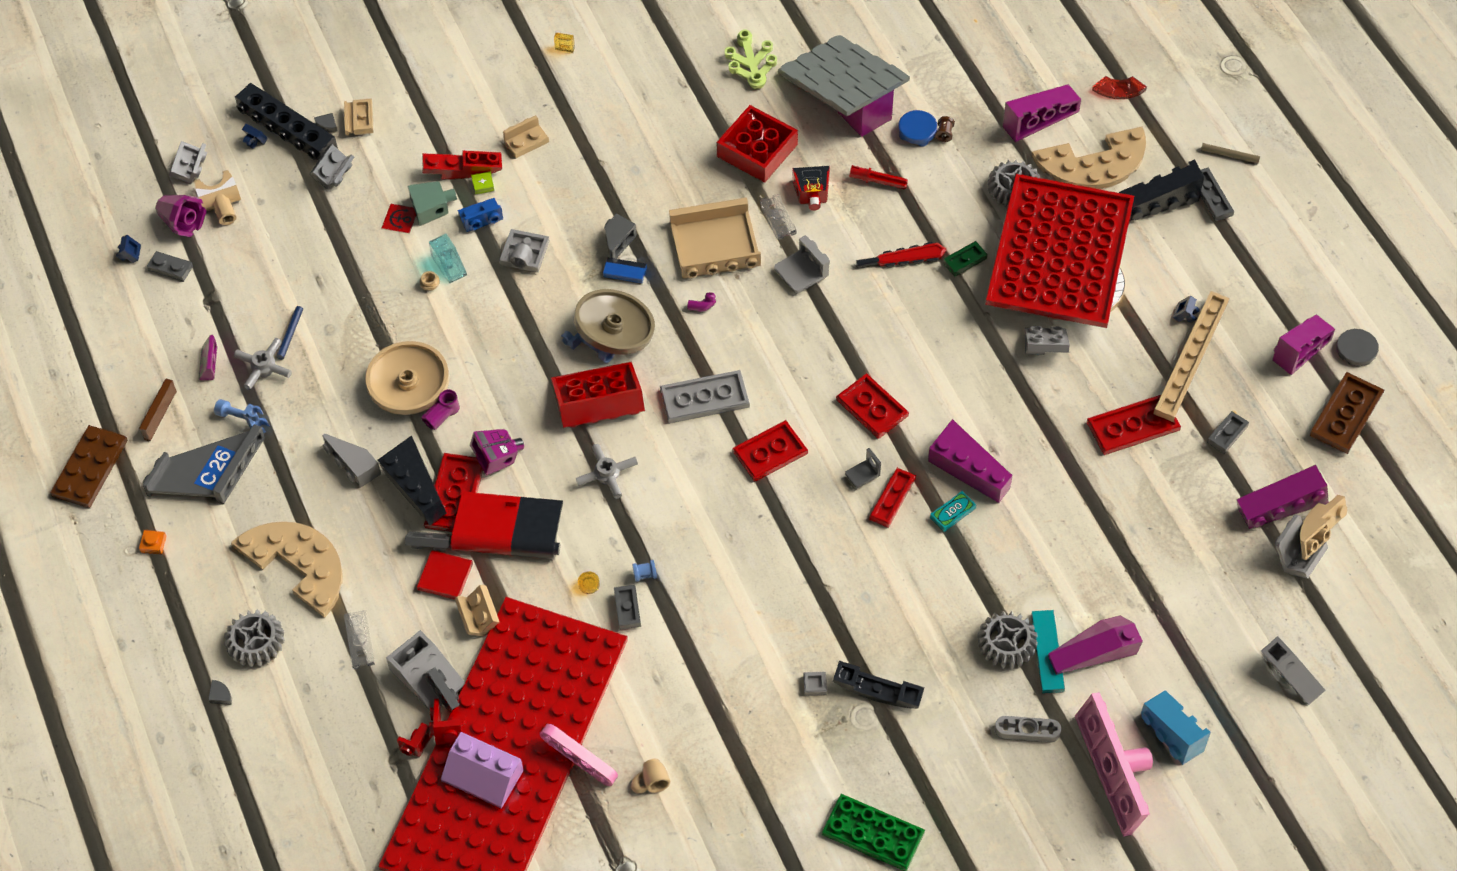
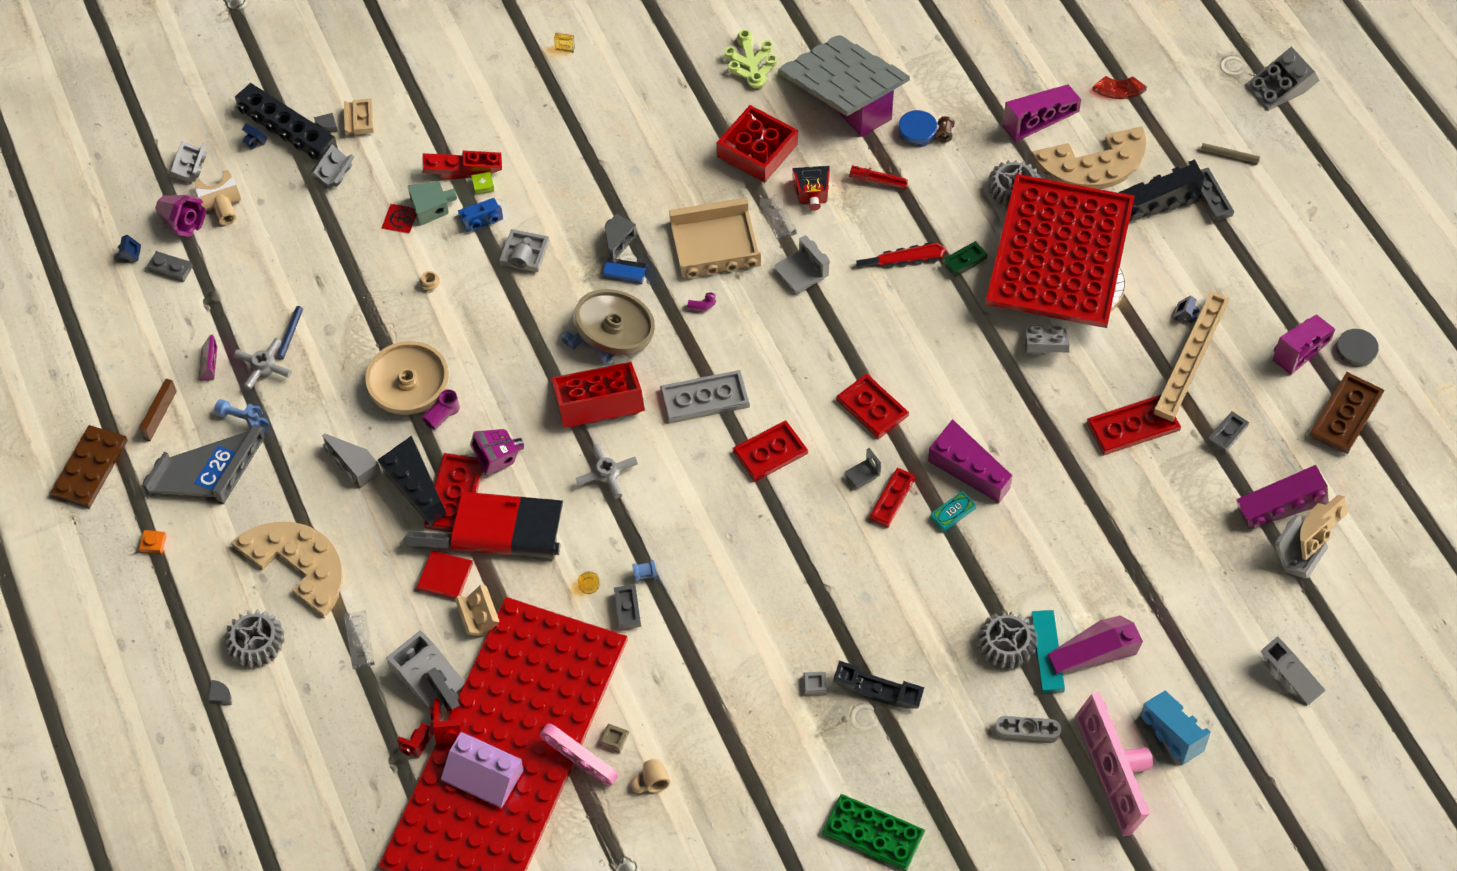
clear light blue slope [429,234,467,284] -> none
tan bracket [503,115,549,159] -> none
none -> dark tan tile [599,724,629,753]
none -> light grey slope [1246,46,1320,110]

